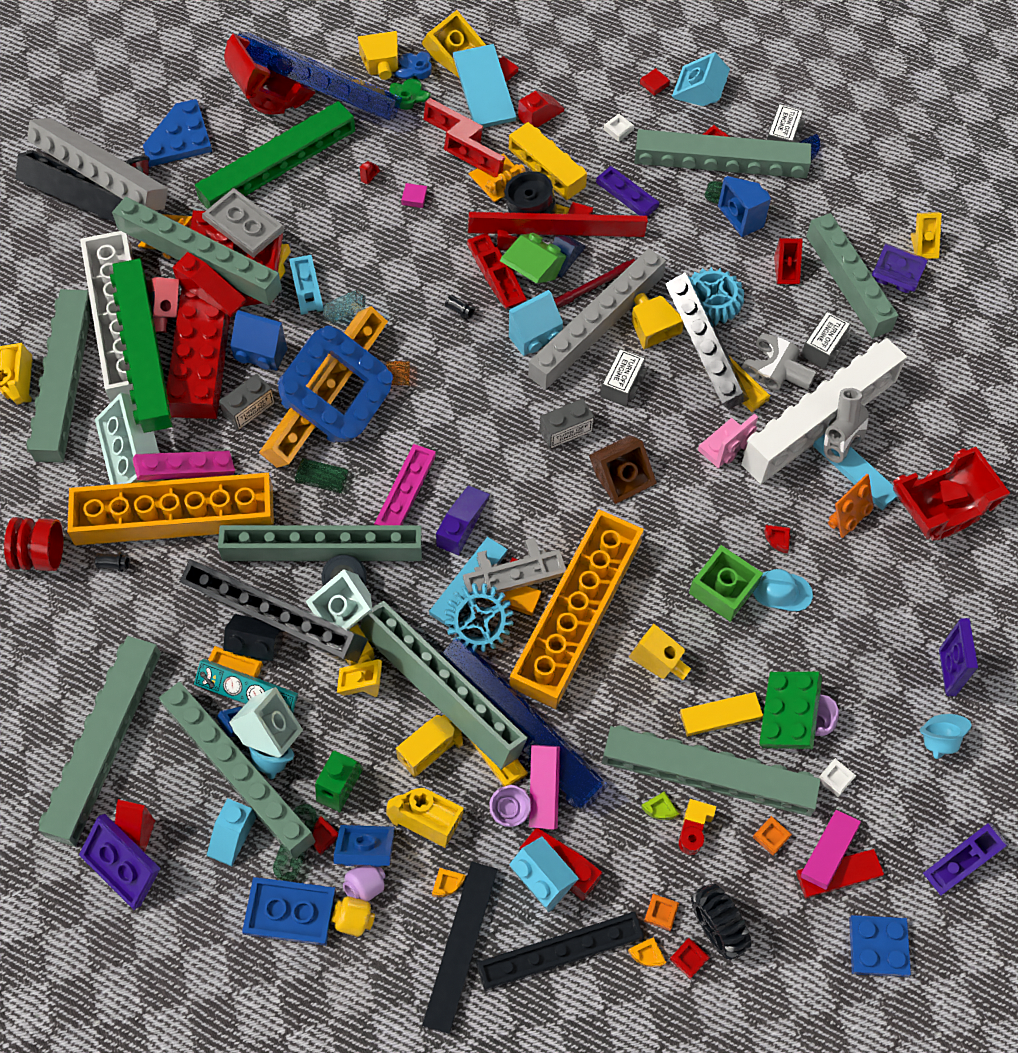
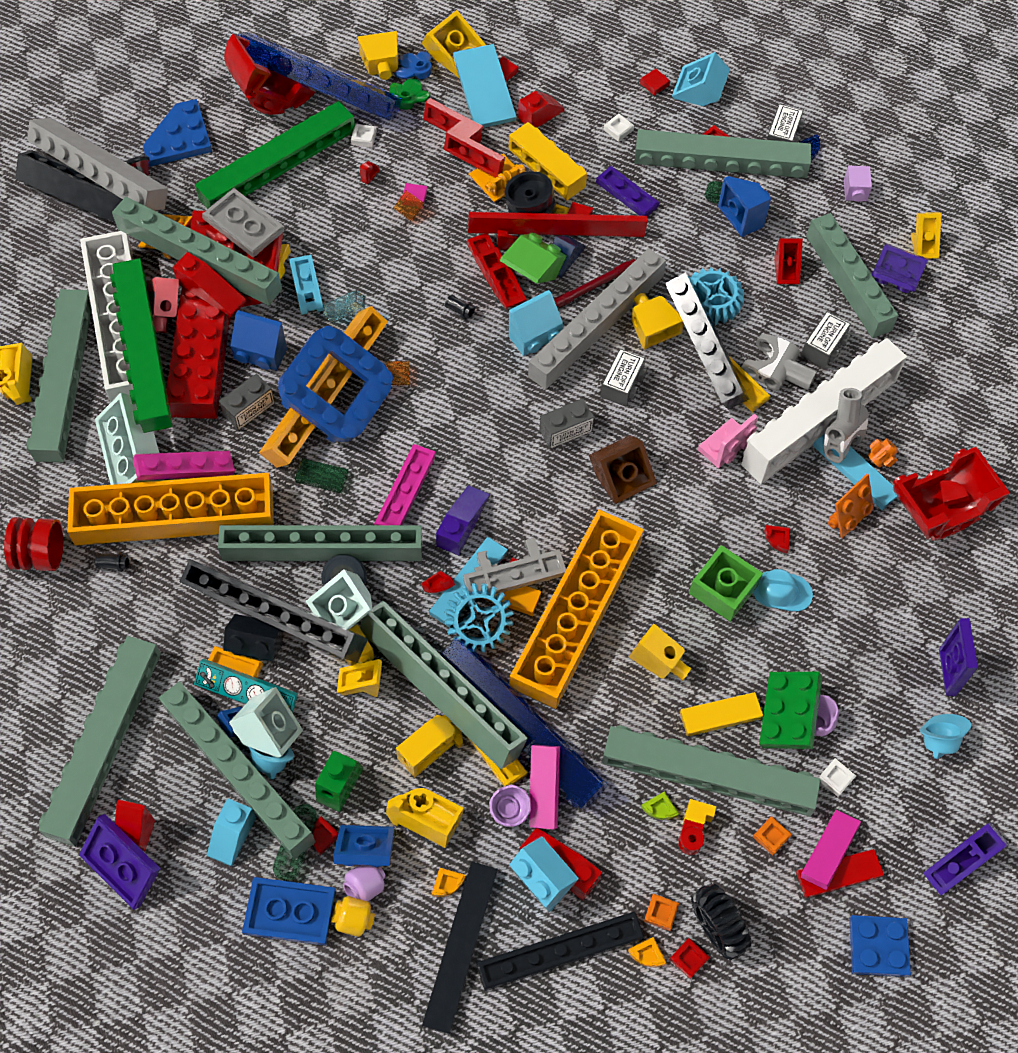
none -> white tile [351,124,377,148]
none -> clear orange tile [393,190,424,222]
none -> red tile [421,571,455,593]
none -> lavender brick [844,166,872,202]
none -> orange gear [868,438,899,468]

